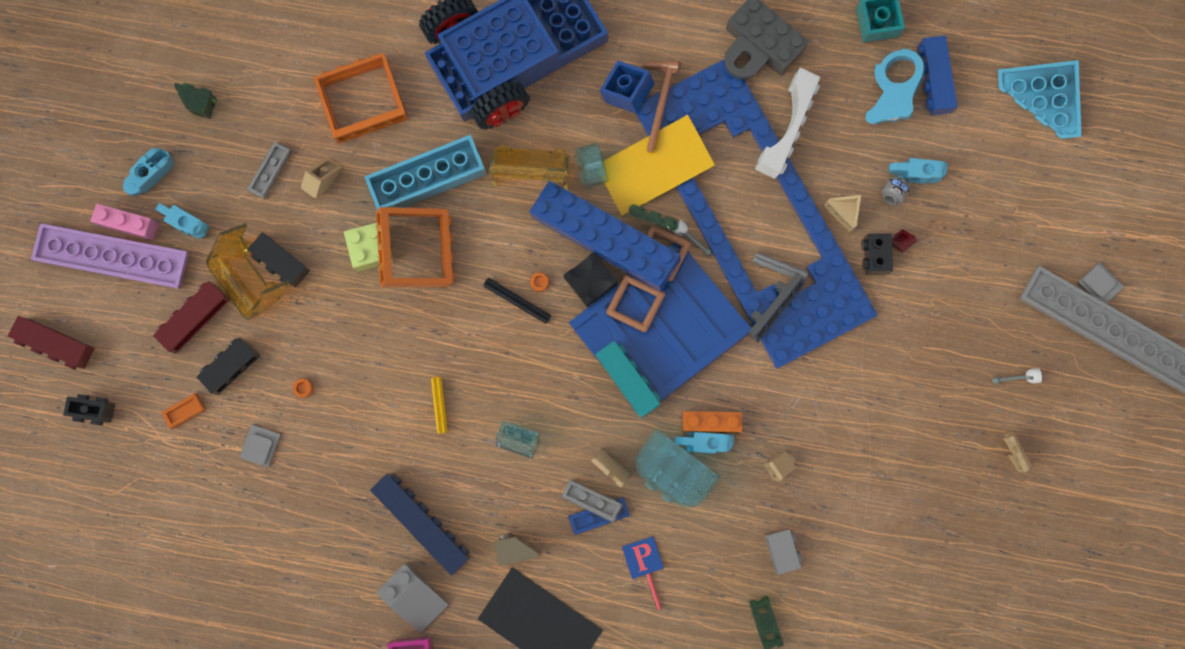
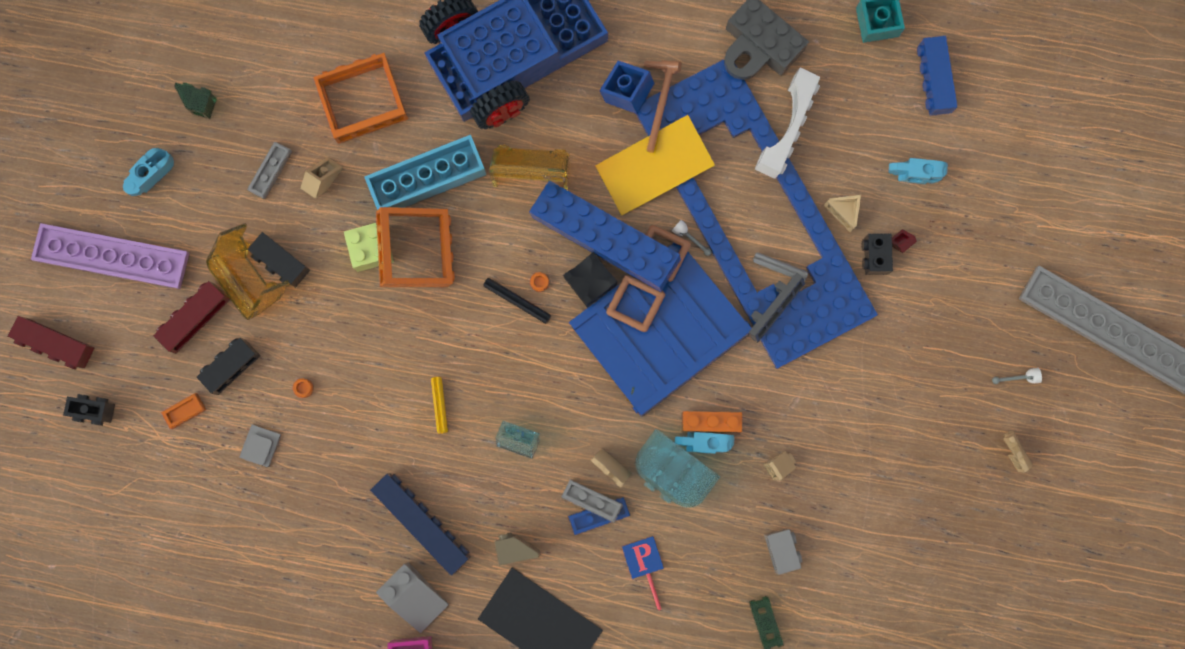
bright pink brick [90,204,159,241] -> none
medium azure piece [155,203,211,239] -> none
clear light blue brick [574,143,608,187] -> none
teal brick [595,341,661,420] -> none
clear green plate [629,204,679,231] -> none
medium azure animal [865,49,924,125] -> none
light grey head [881,177,910,205] -> none
medium azure slope [998,60,1082,139] -> none
light grey piece [1077,262,1124,304] -> none

